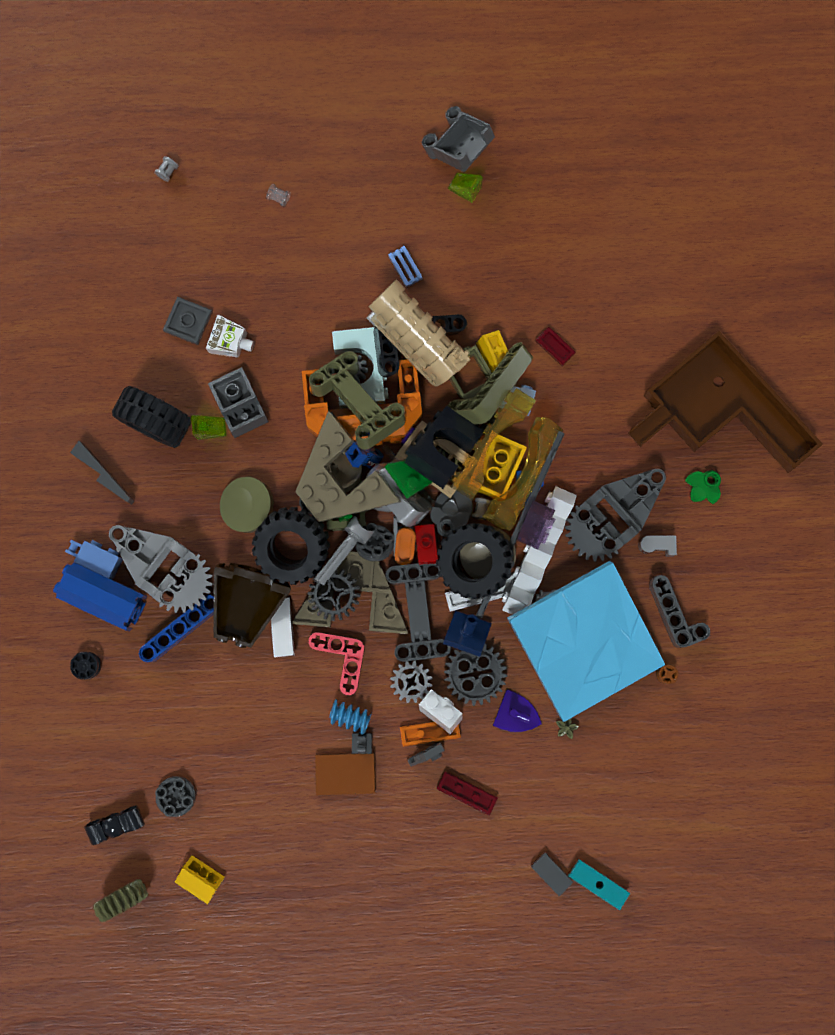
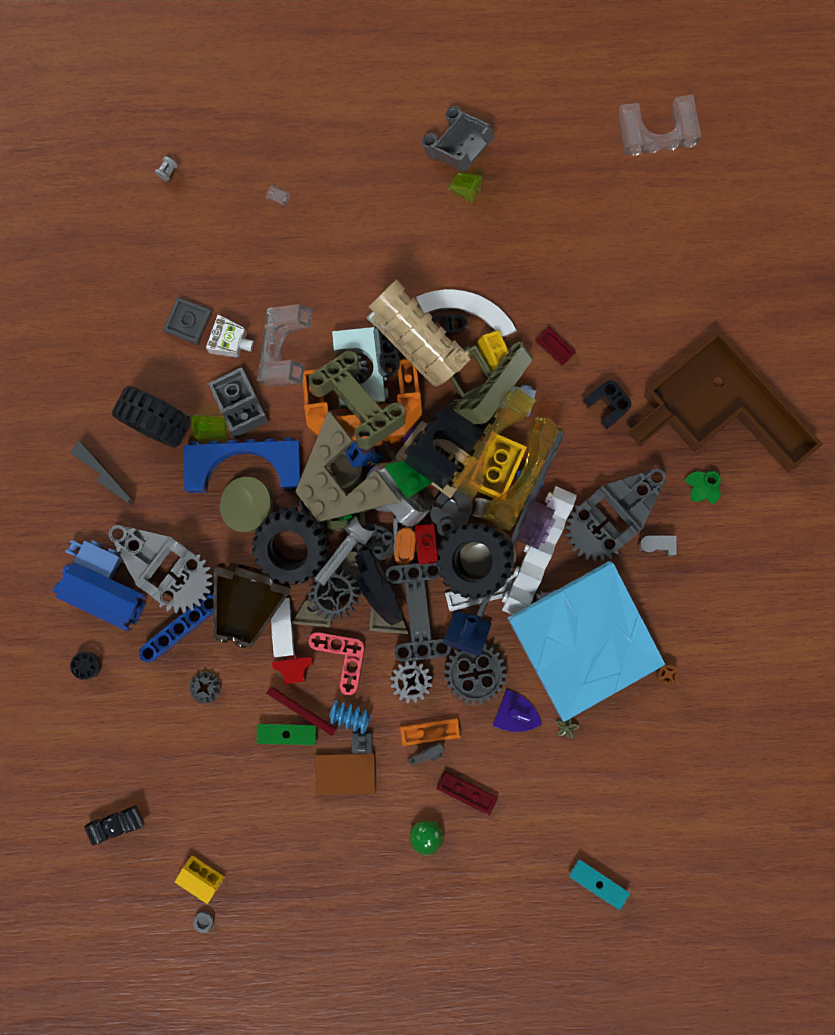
olive gear [93,879,148,922] -> none
dark grey tile [155,776,196,817] -> none
light blue tile [388,246,422,288] -> none
white brick [419,690,462,734] -> none
dark grey tile [531,852,573,896] -> none
dark grey beam [649,575,710,648] -> none
none -> blue arch [184,438,301,493]
none -> dark grey gear [189,672,221,703]
none -> flat silver tile [193,911,214,933]
none -> green tile [256,724,316,745]
none -> clear arch [257,304,313,386]
none -> dark red tile [266,687,337,736]
none -> red brick [272,655,313,684]
none -> black slope [355,550,403,626]
none -> green hair [409,821,444,856]
none -> white tile [416,290,516,338]
none -> black piece [582,381,632,430]
none -> clear arch [618,95,701,156]

